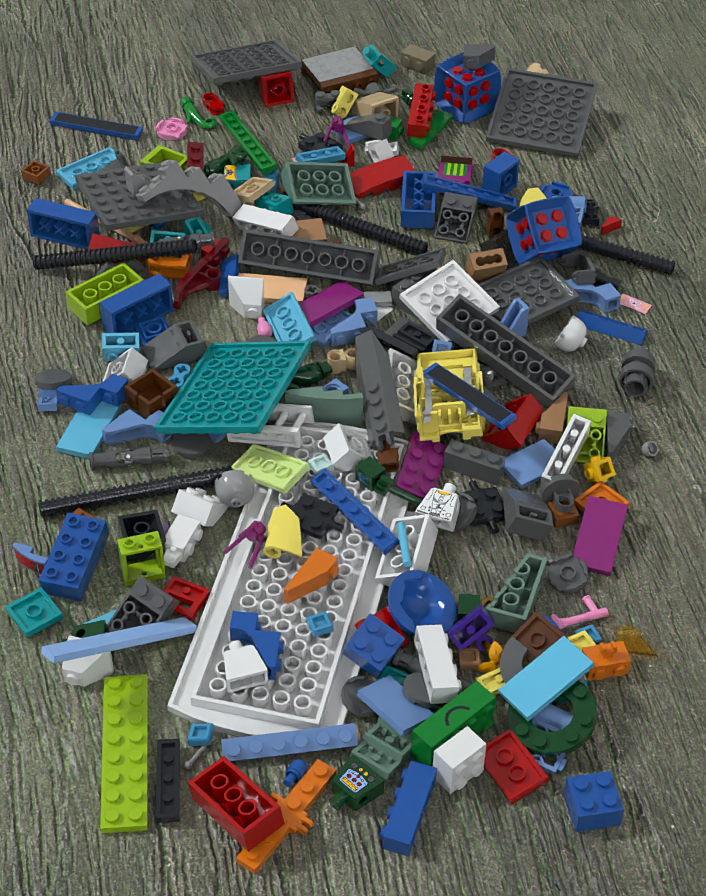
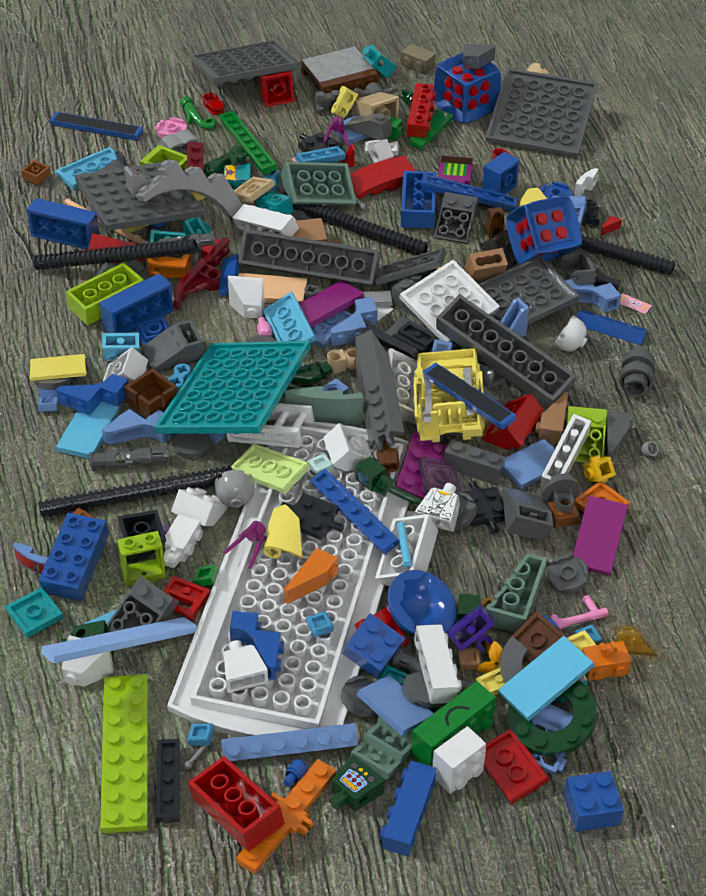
none -> light yellow piece [29,354,87,381]
none -> light grey brick [161,129,199,154]
none -> green plate [193,565,219,586]
none -> clear purple tile [418,457,461,494]
none -> white slope [574,168,599,196]

